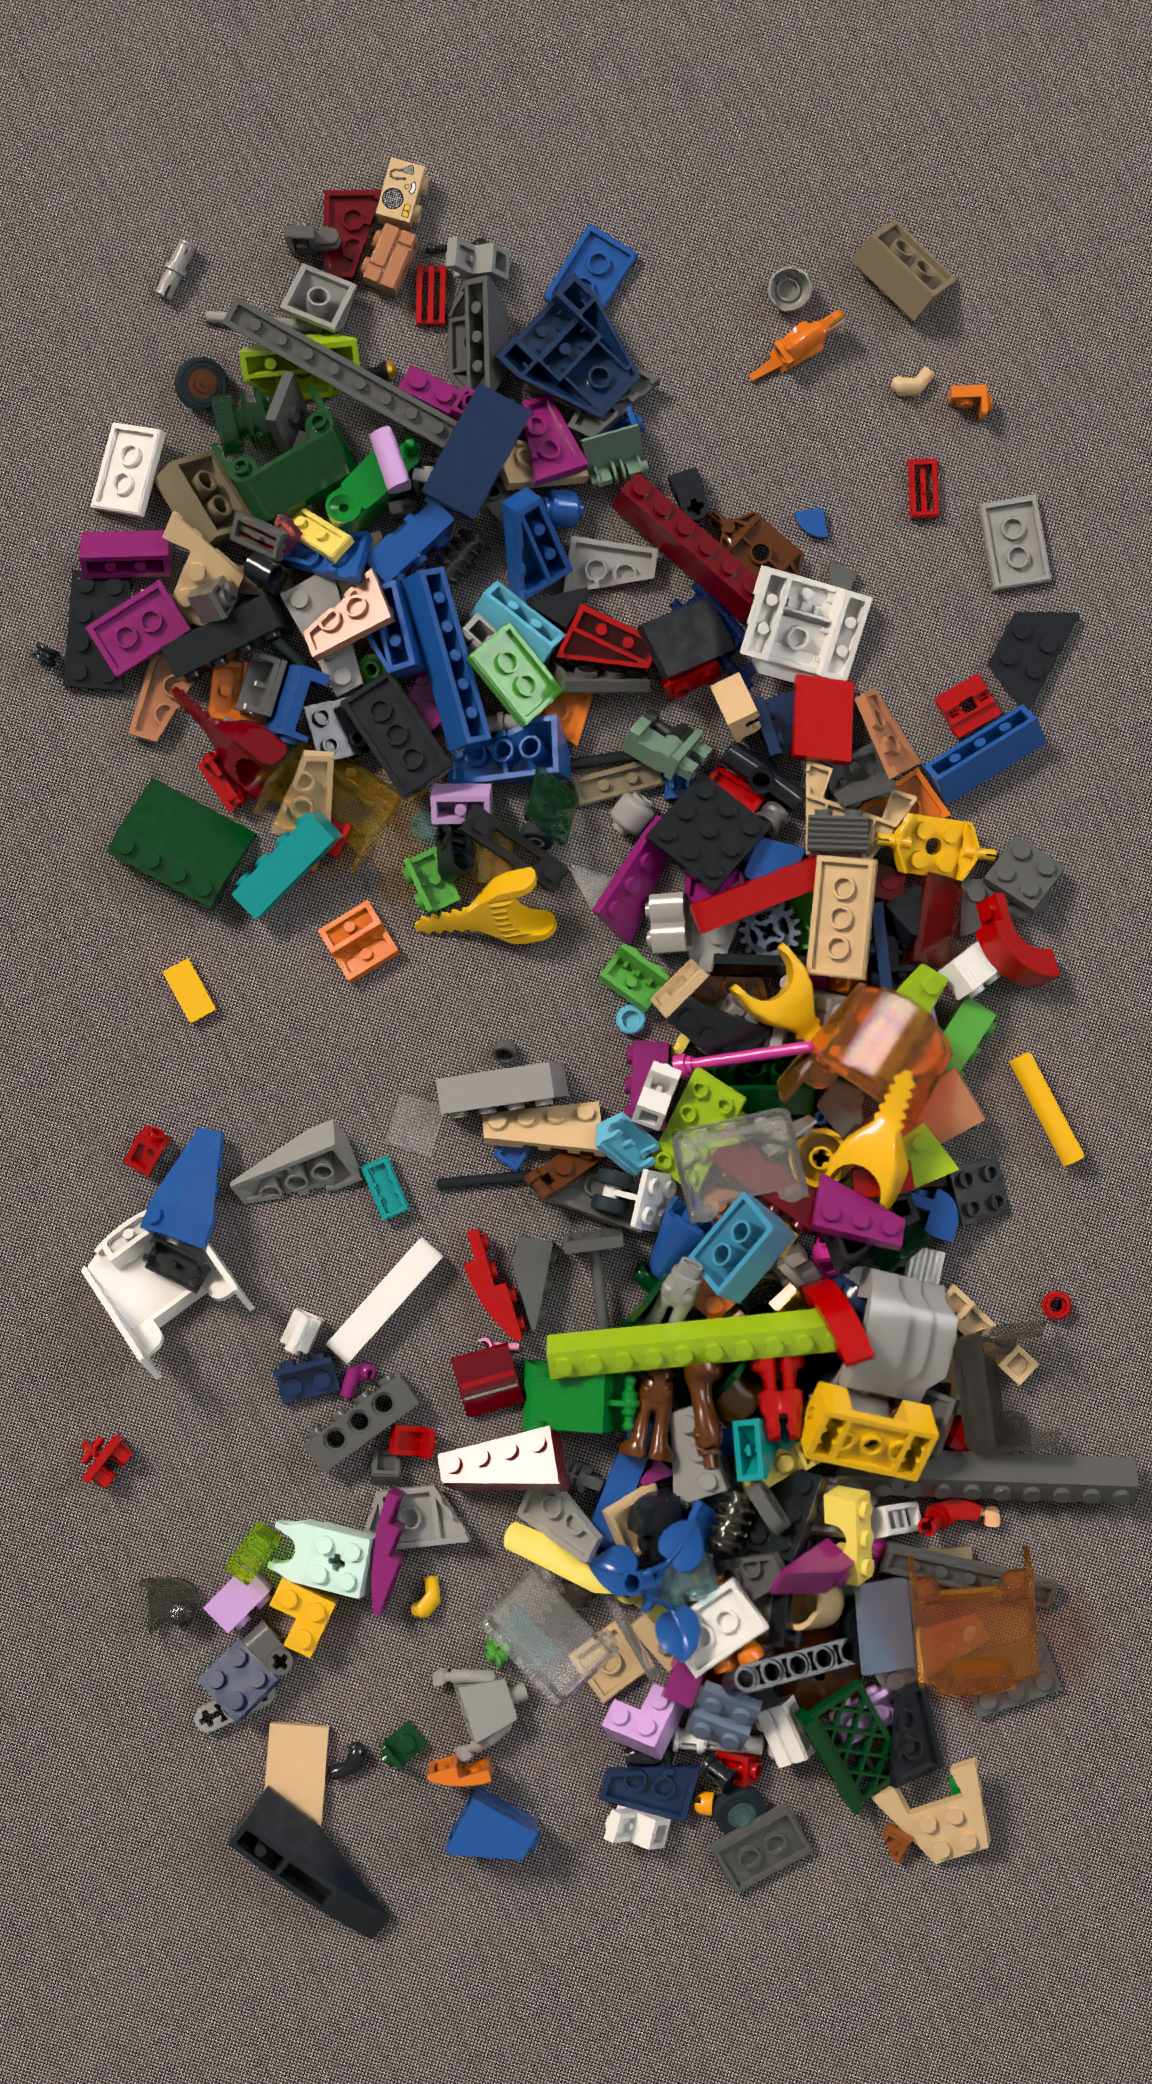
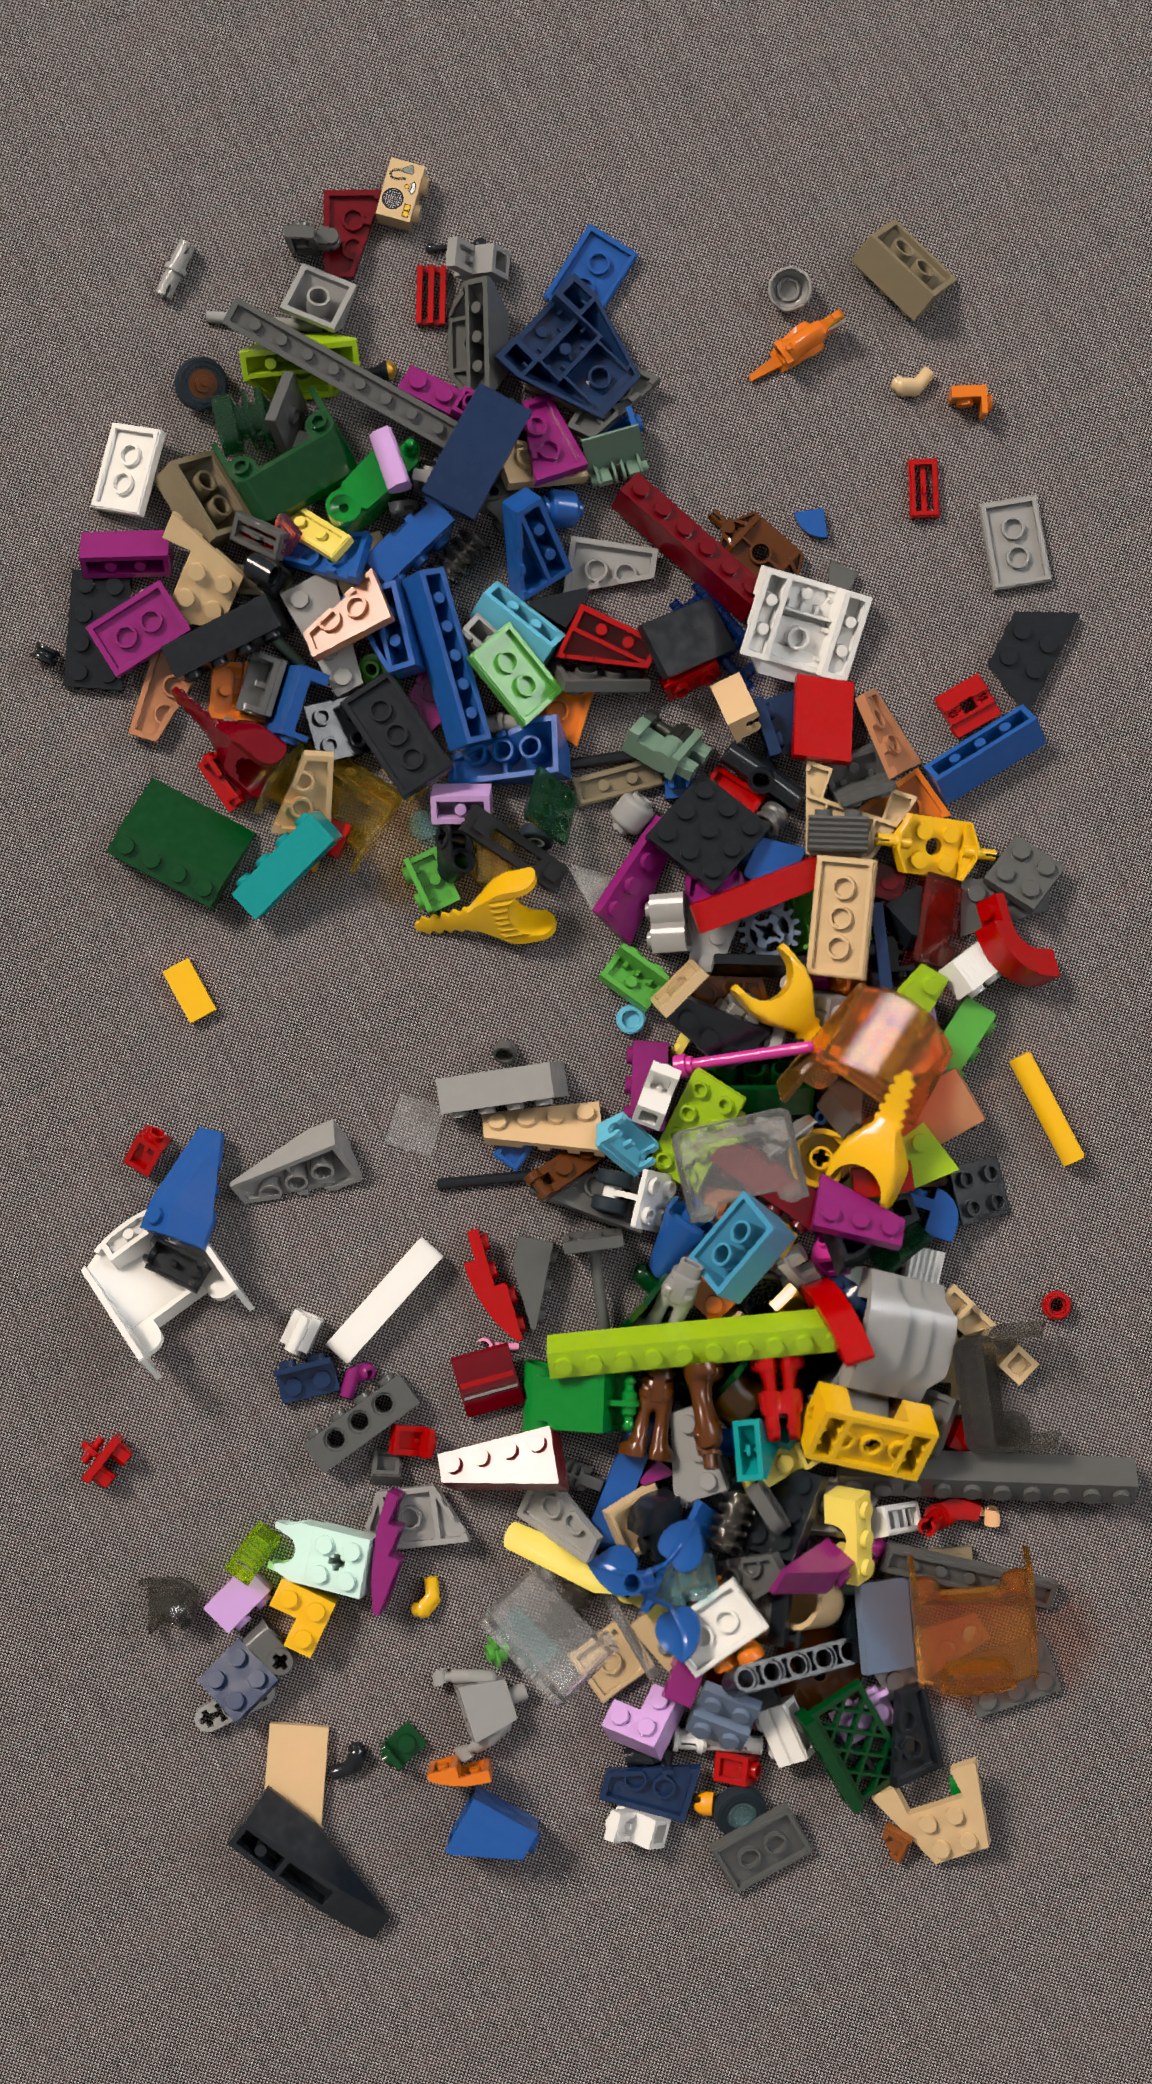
dark grey slope [187,575,238,624] -> none
orange slope [318,900,401,984] -> none
nougat brick [360,223,419,297] -> none
teal plate [360,1155,411,1221] -> none
black piece [668,467,709,526] -> none
black bush [698,1753,738,1793] -> none

